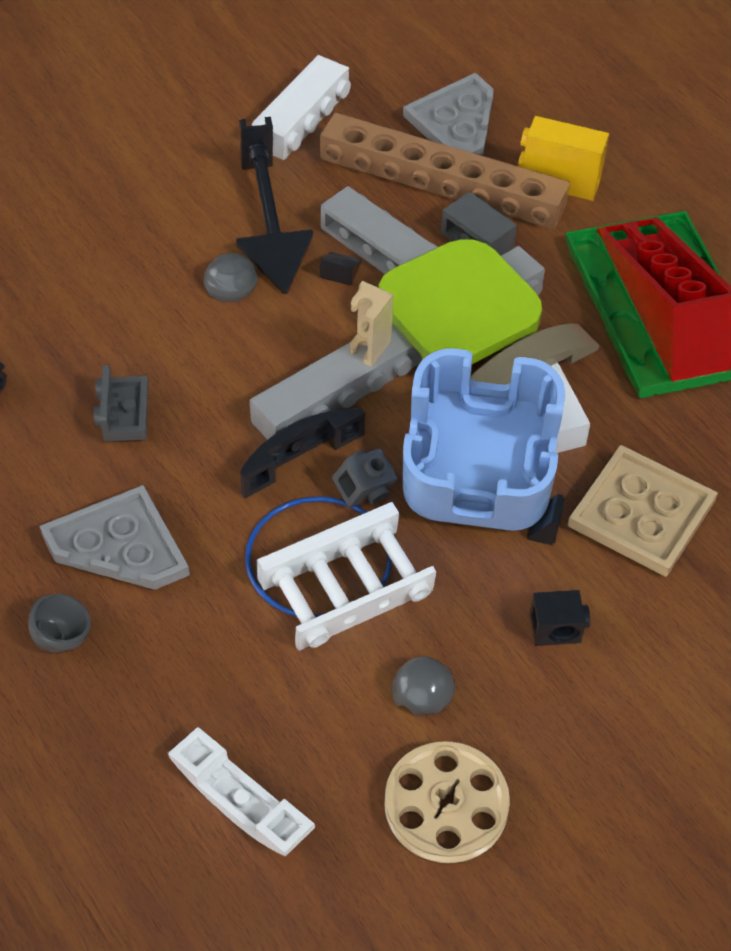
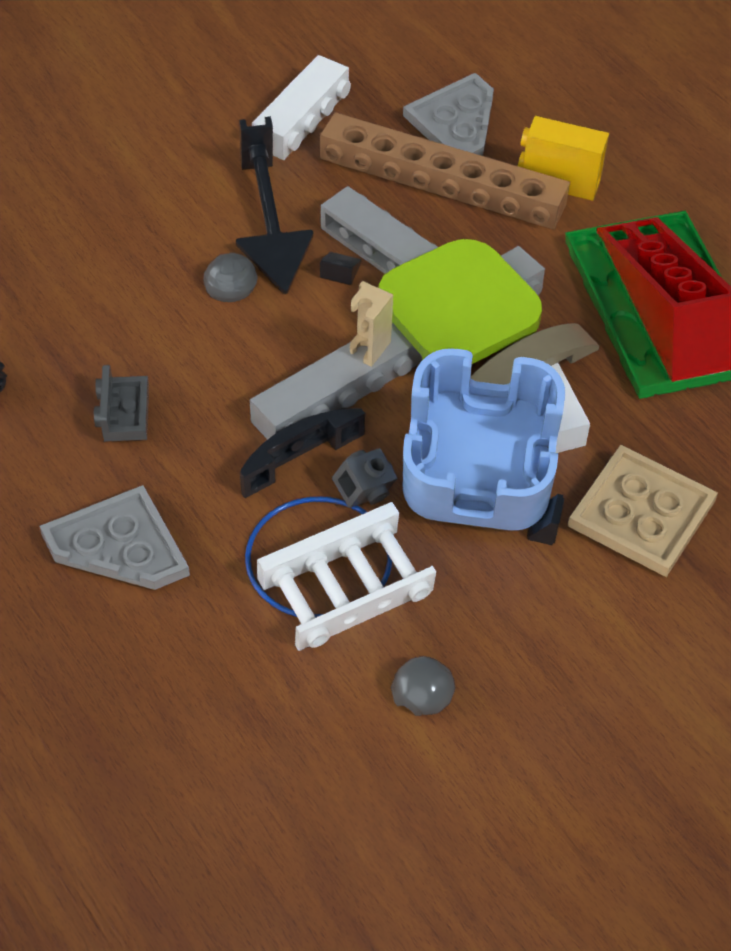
dark grey piece [28,594,91,654] -> none
white slope [168,727,315,856] -> none
tan wedge [385,741,510,863] -> none
dark grey brick [441,191,517,256] -> none
black brick [530,590,590,646] -> none

